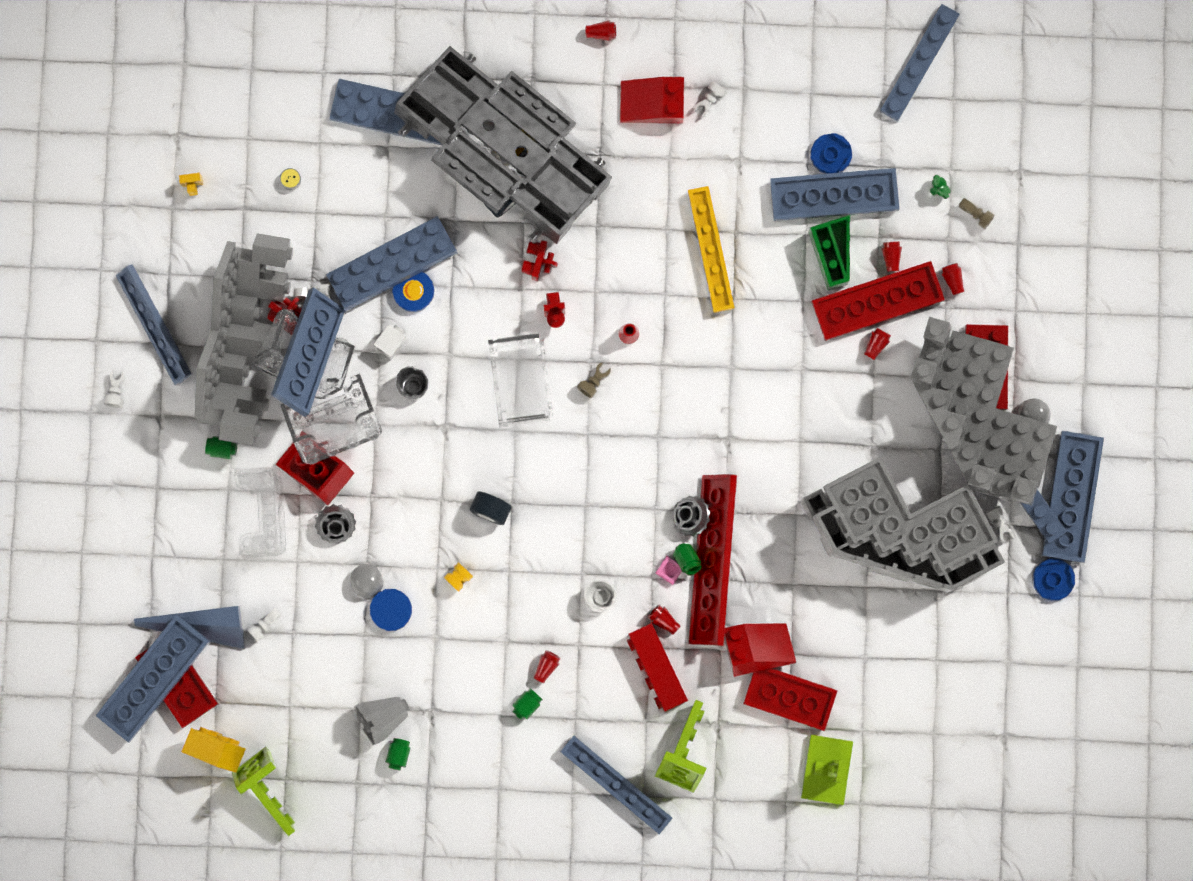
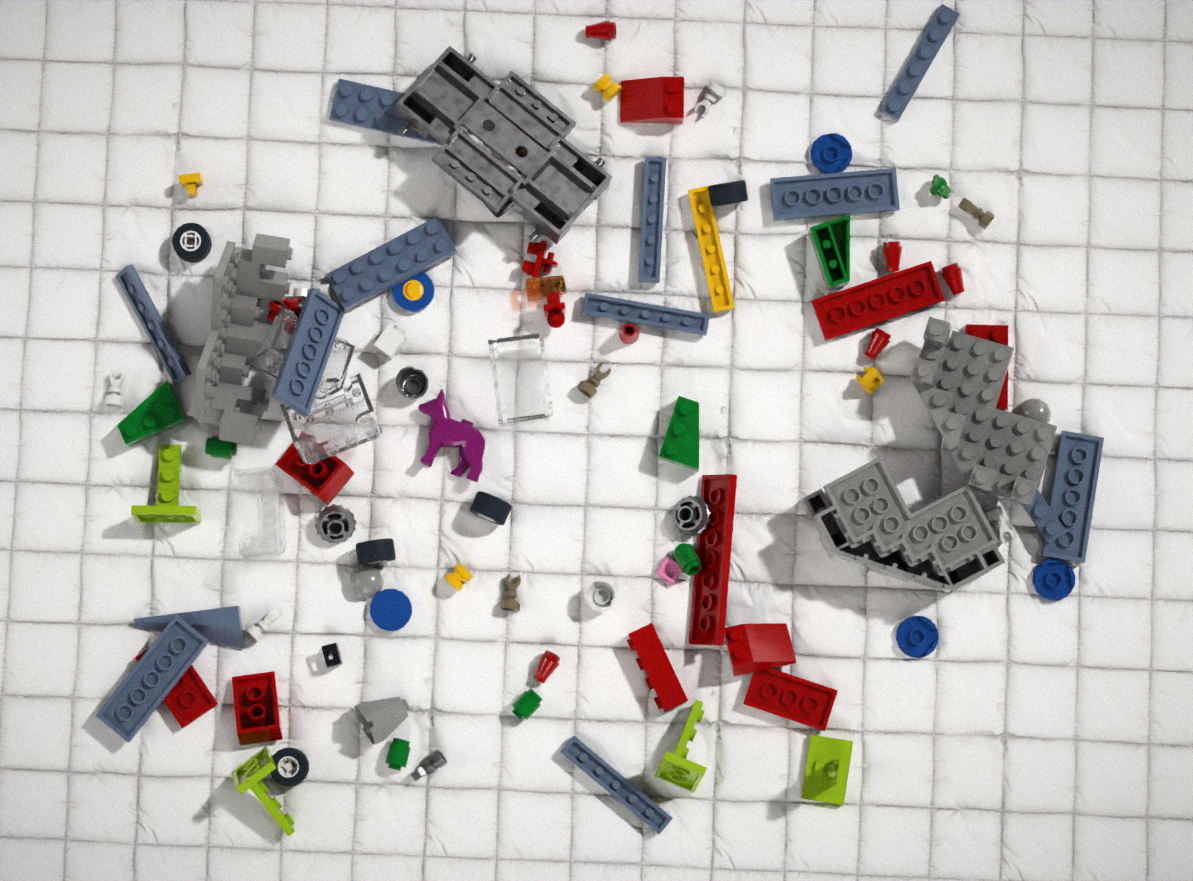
yellow brick [181,727,246,773] -> none
light yellow tile [280,168,301,190] -> none
red cone [648,605,680,635] -> none
none -> green wedge [117,380,187,447]
none -> lime piece [131,445,201,523]
none -> black wheel [172,223,212,263]
none -> red slope [232,671,283,745]
none -> black wheel [270,748,309,786]
none -> black piece [321,643,343,668]
none -> black wheel [356,538,396,565]
none -> flat silver piece [410,749,448,781]
none -> magenta animal [418,389,485,483]
none -> dark tan piece [501,573,521,612]
none -> clear orange leg [525,276,567,301]
none -> sand blue plate [582,293,710,336]
none -> yellow wheel [593,73,622,102]
none -> sand blue plate [638,157,666,283]
none -> green wedge [658,396,699,472]
none -> black wheel [708,180,748,206]
none -> yellow tile [856,367,884,396]
none -> blue tile [896,616,939,658]

